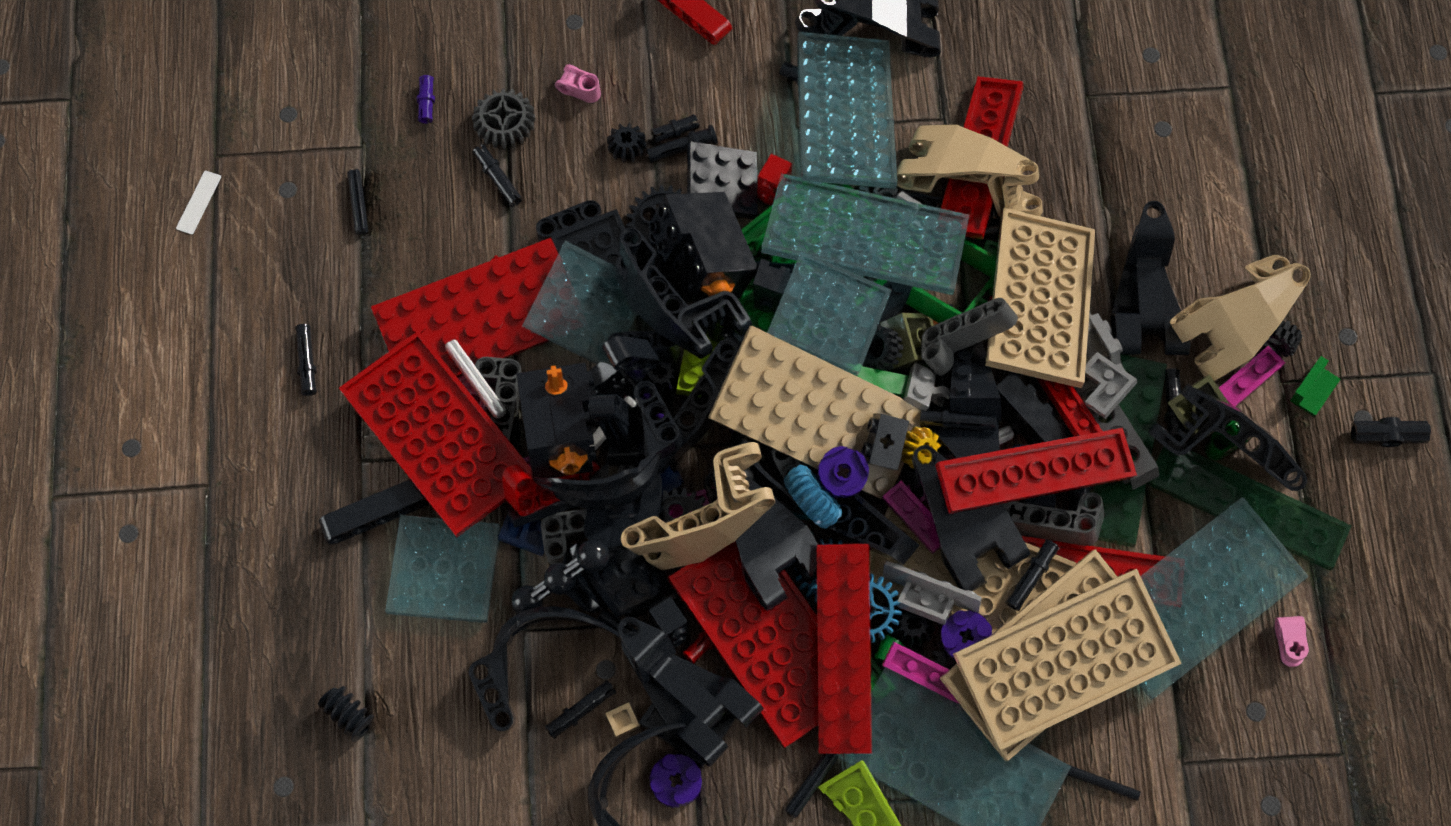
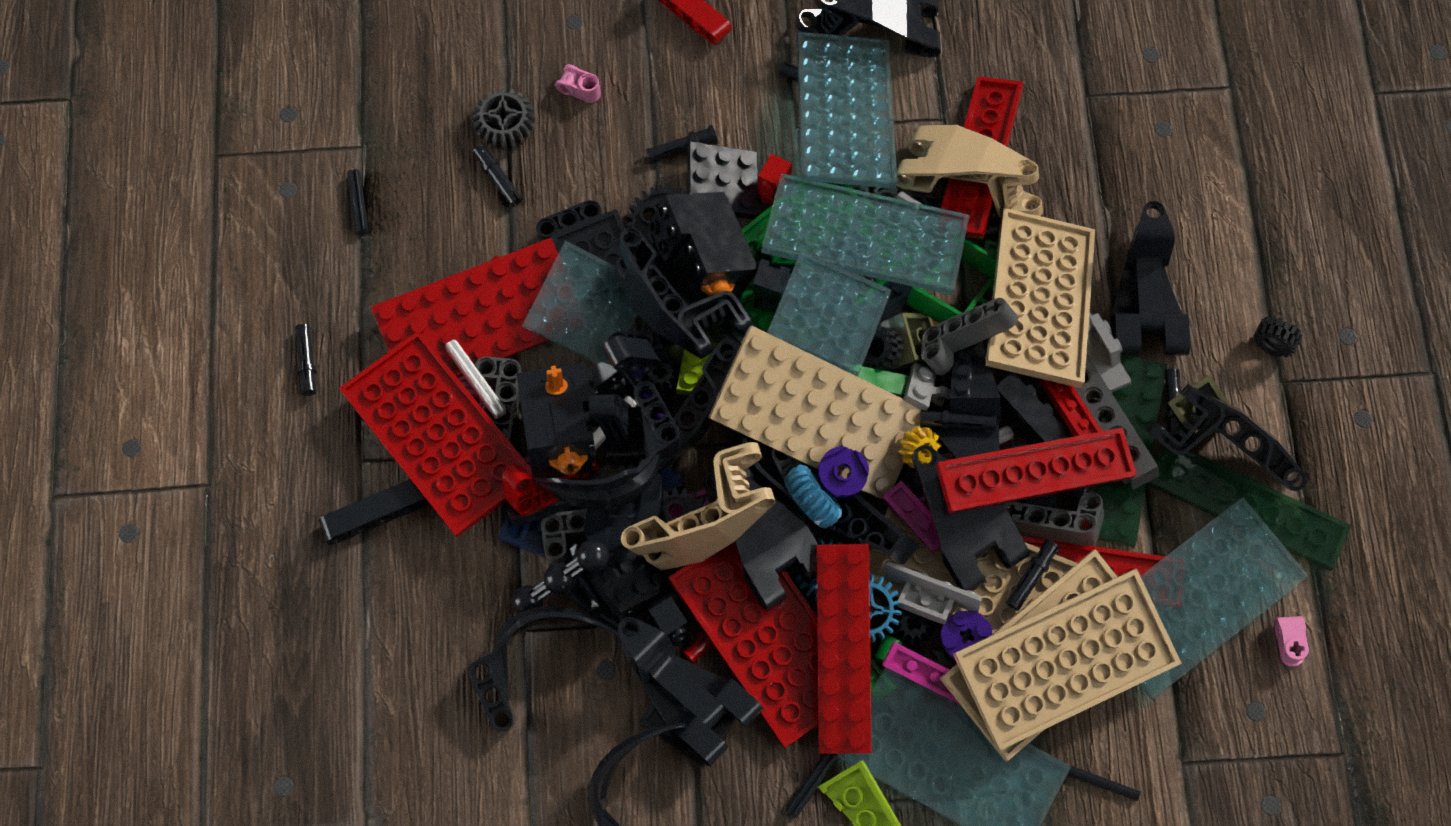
white sticker [176,171,221,234] -> none
black piece [318,686,374,742] -> none
clear light blue plate [385,515,501,623] -> none
dark purple pin [417,75,435,124] -> none
black pin [544,680,616,739] -> none
tan plate [605,702,640,739] -> none
black gear [607,122,646,163] -> none
dark purple plate [650,754,702,808] -> none
black pin [651,114,699,143] -> none
black brick [861,413,909,470] -> none
light grey plate [1085,352,1137,419] -> none
tan piece [1170,255,1311,381] -> none
piece [1204,421,1253,460] -> none
dark pink plate [1219,346,1286,407] -> none
green panel [1290,356,1341,417] -> none
black piece [1350,417,1431,448] -> none

